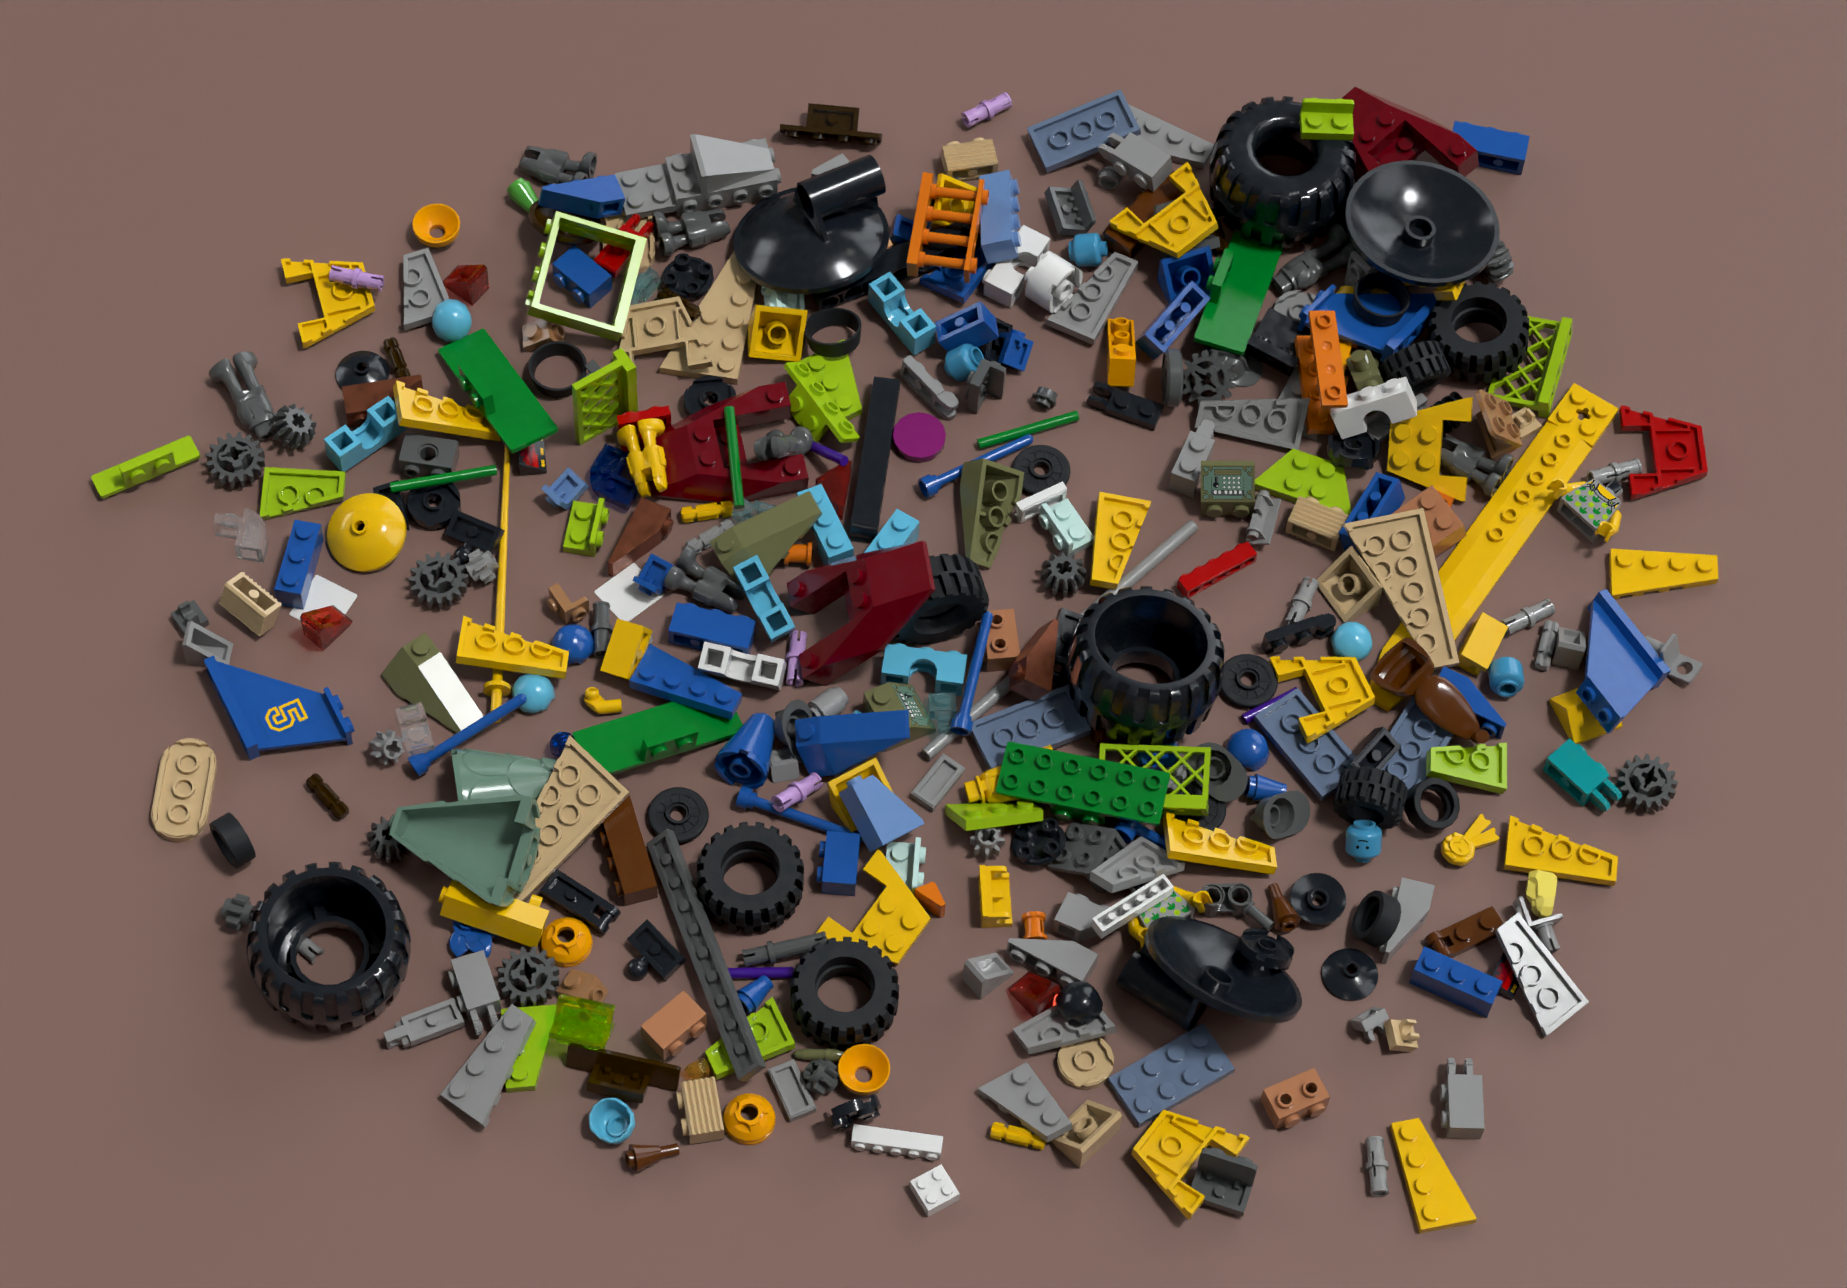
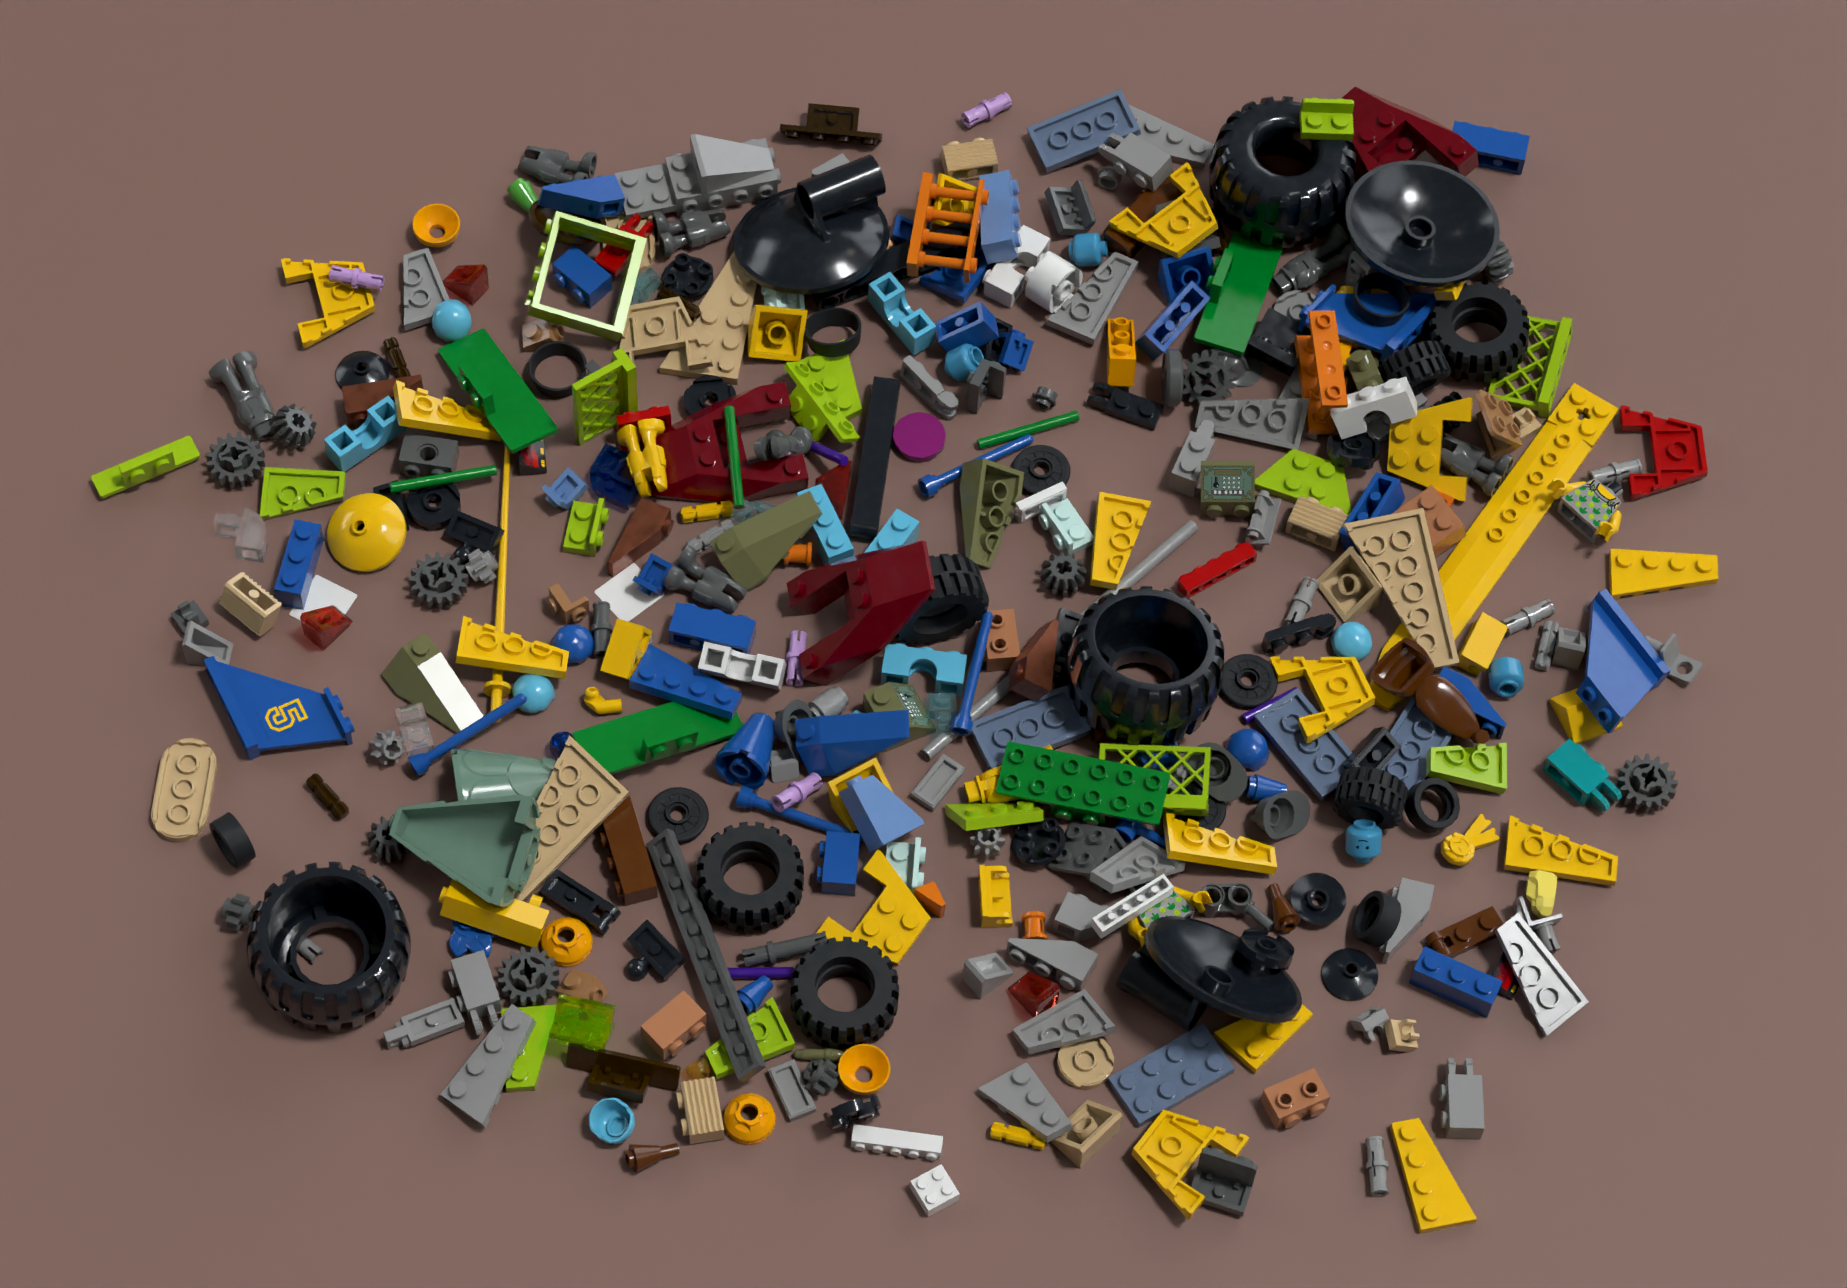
medium azure arch [733,555,795,643] -> none
black hair [1056,981,1103,1025] -> none
none -> yellow wing [1213,1004,1313,1074]

